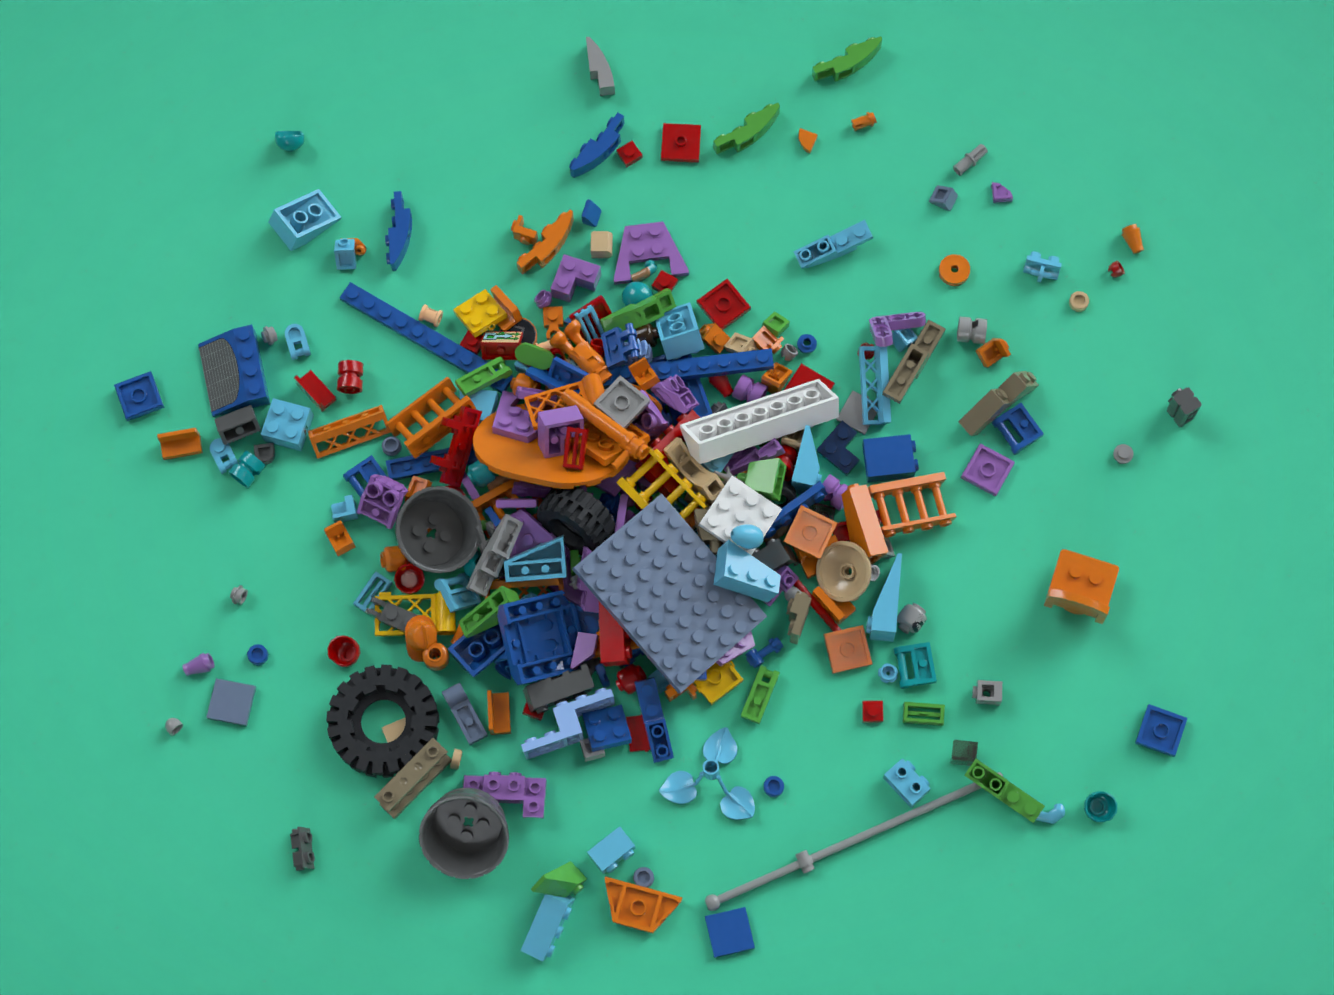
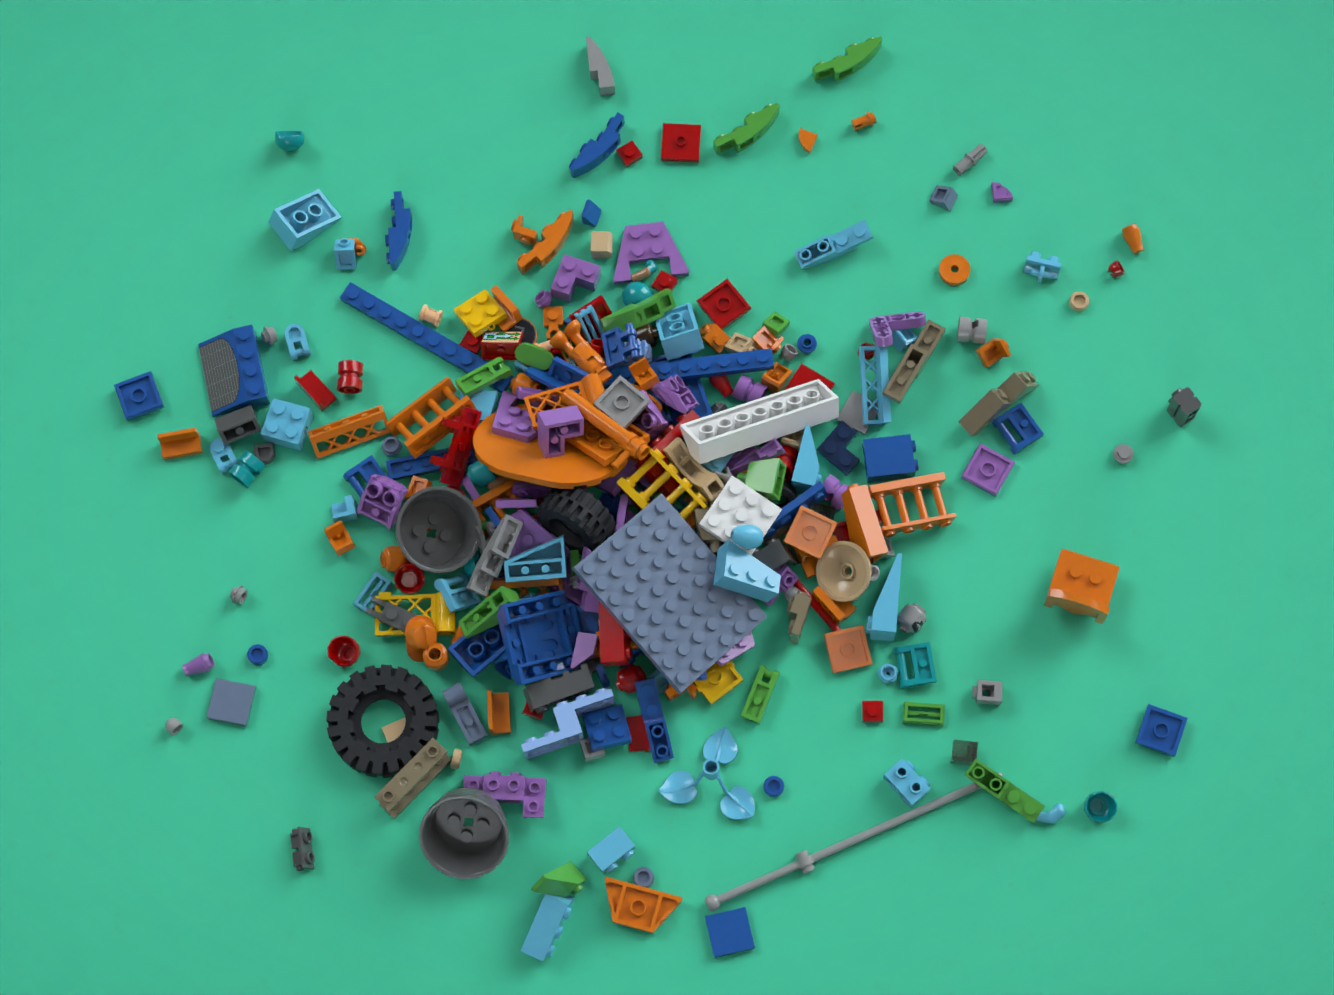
red tile [563,427,588,470] -> none
blue bar [745,637,783,668] -> none

